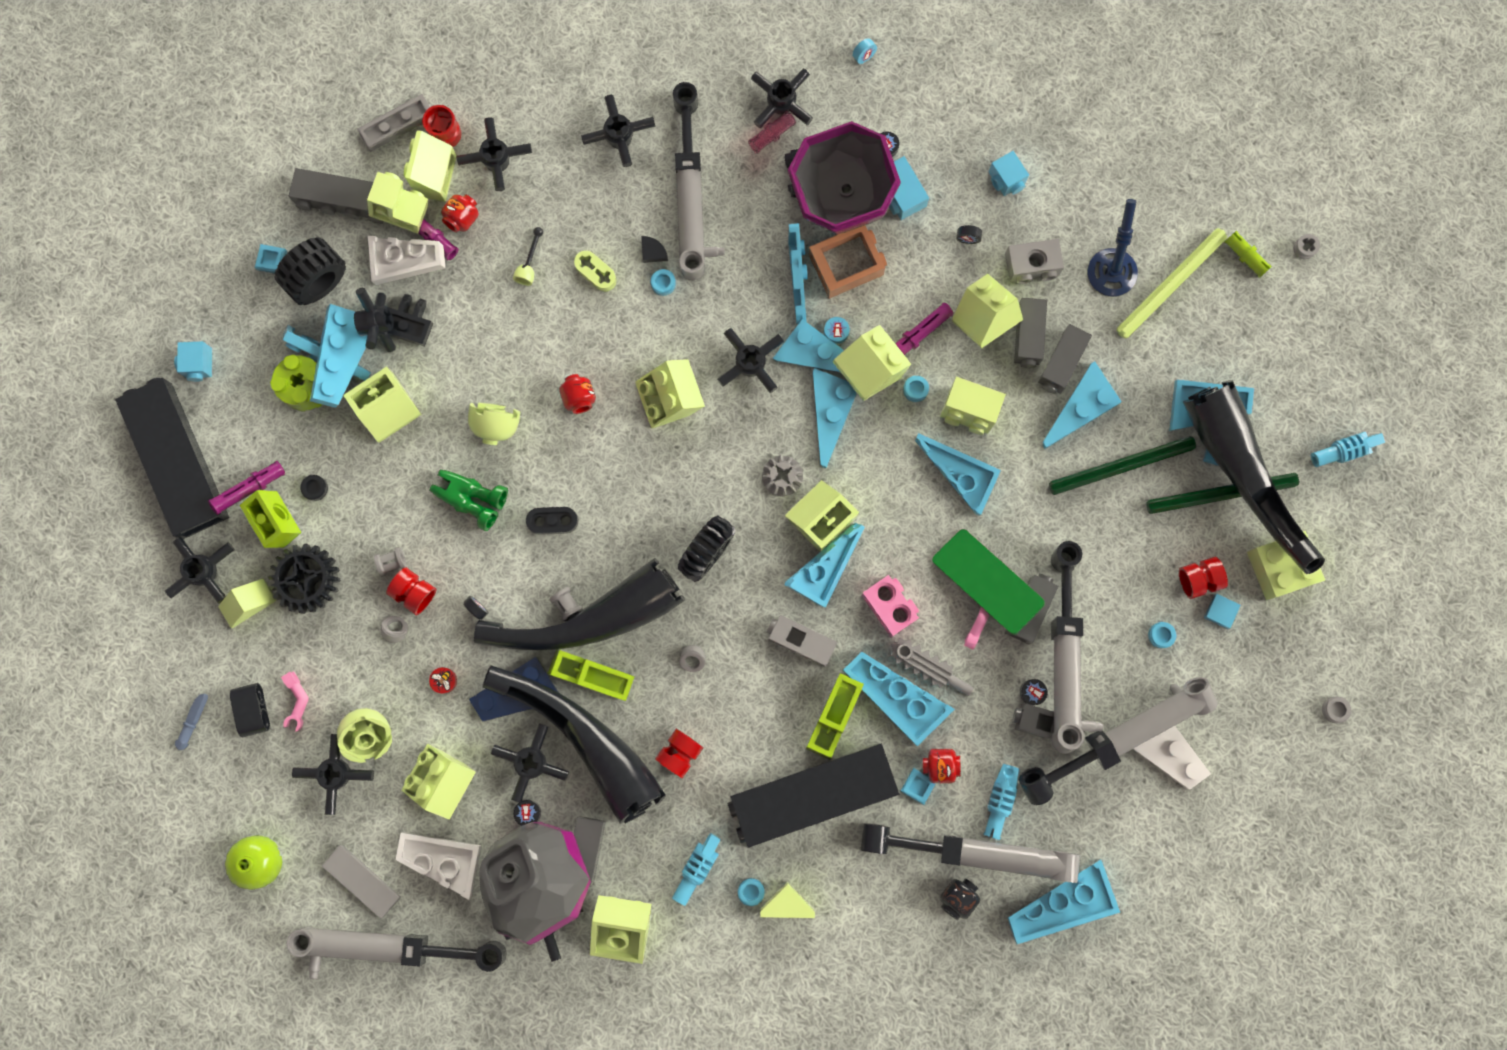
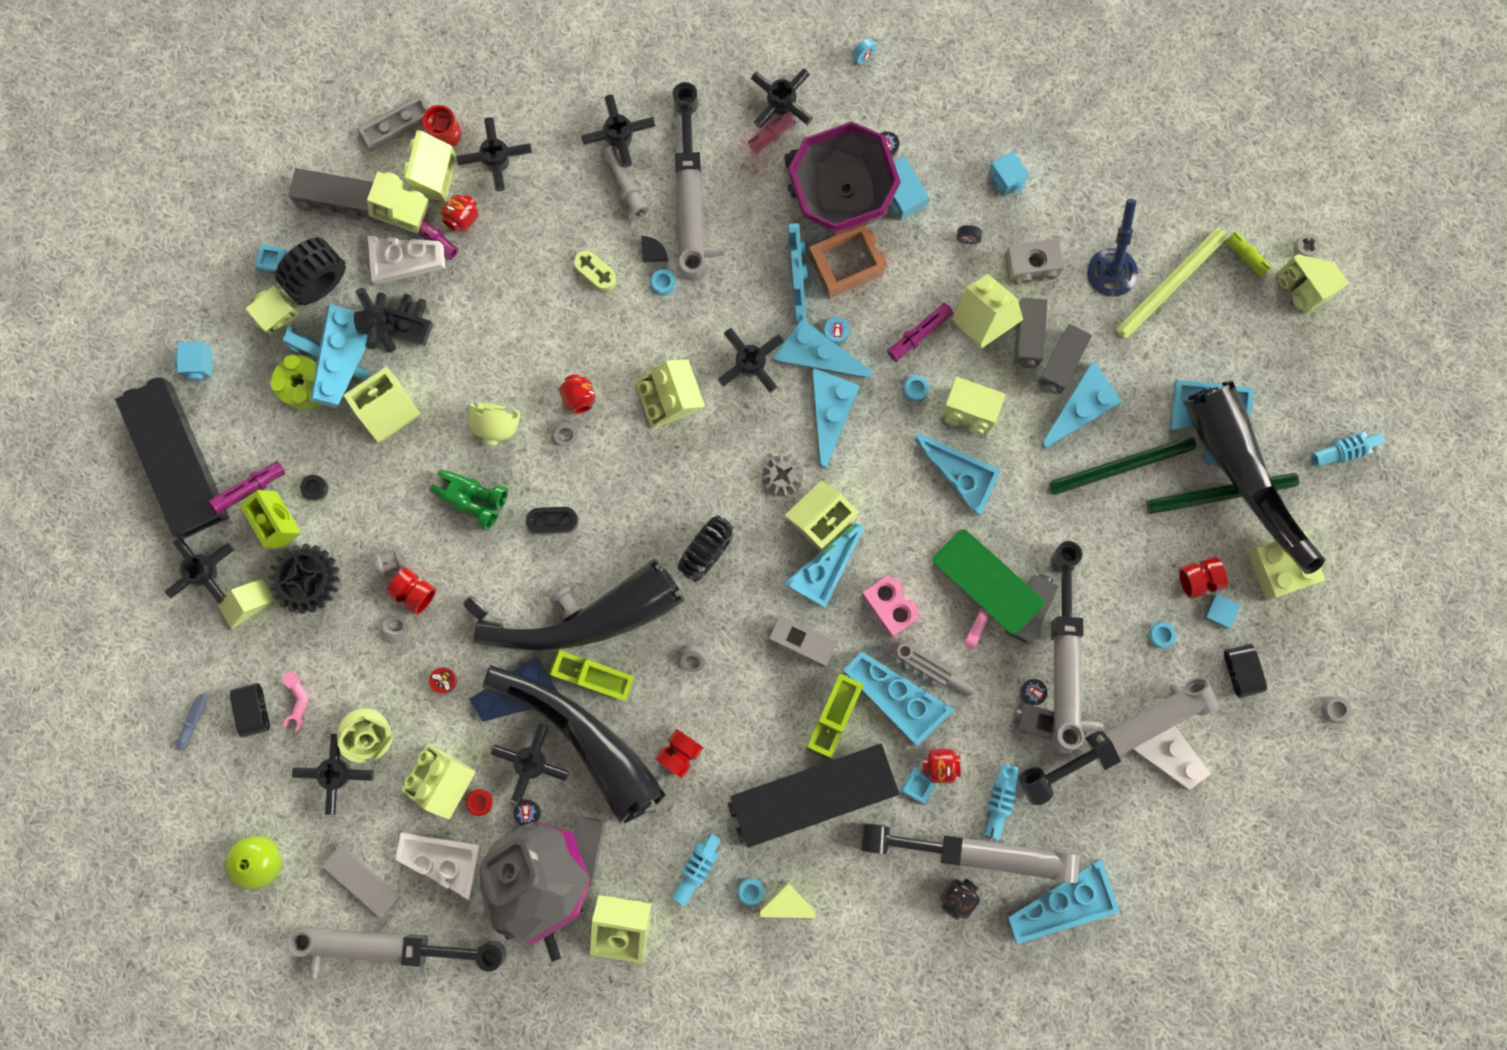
hinge [513,227,543,286] -> none
yellowish green slope [833,325,911,401] -> none
none -> yellowish green head [245,286,299,336]
none -> red tile [466,789,493,816]
none -> light grey piece [551,419,578,446]
none -> light grey pin [601,146,649,220]
none -> black beam [1224,643,1267,698]
none -> yellowish green slope [1276,255,1349,314]

